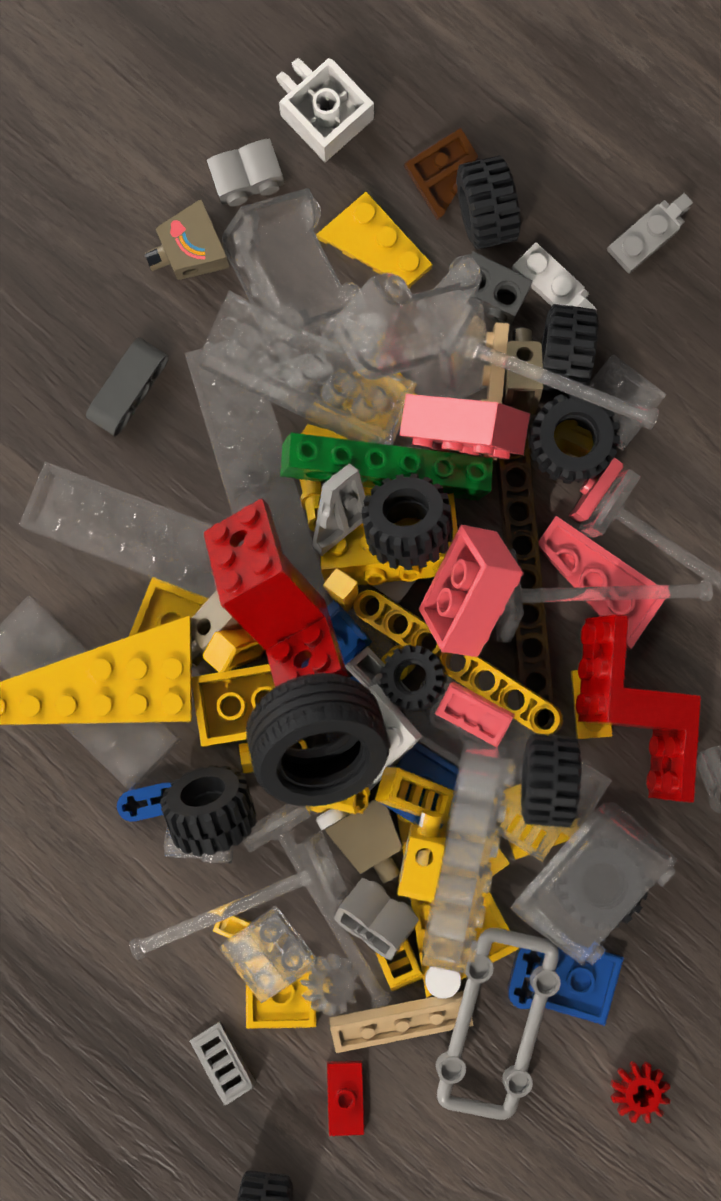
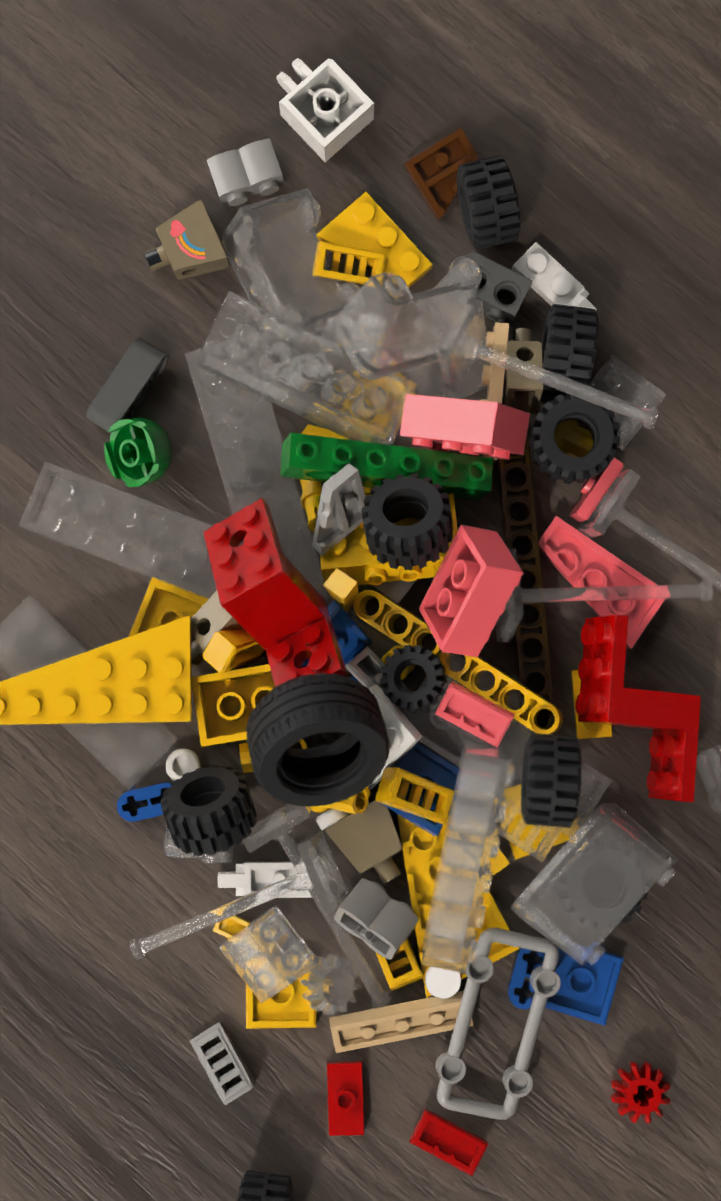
yellow torso [398,810,446,902] -> none
light grey hinge [607,193,693,274] -> none
none -> green cylinder [104,418,173,487]
none -> white tile [166,749,201,781]
none -> white hinge [218,861,314,898]
none -> yellow slope [312,241,386,287]
none -> red plate [409,1108,488,1176]

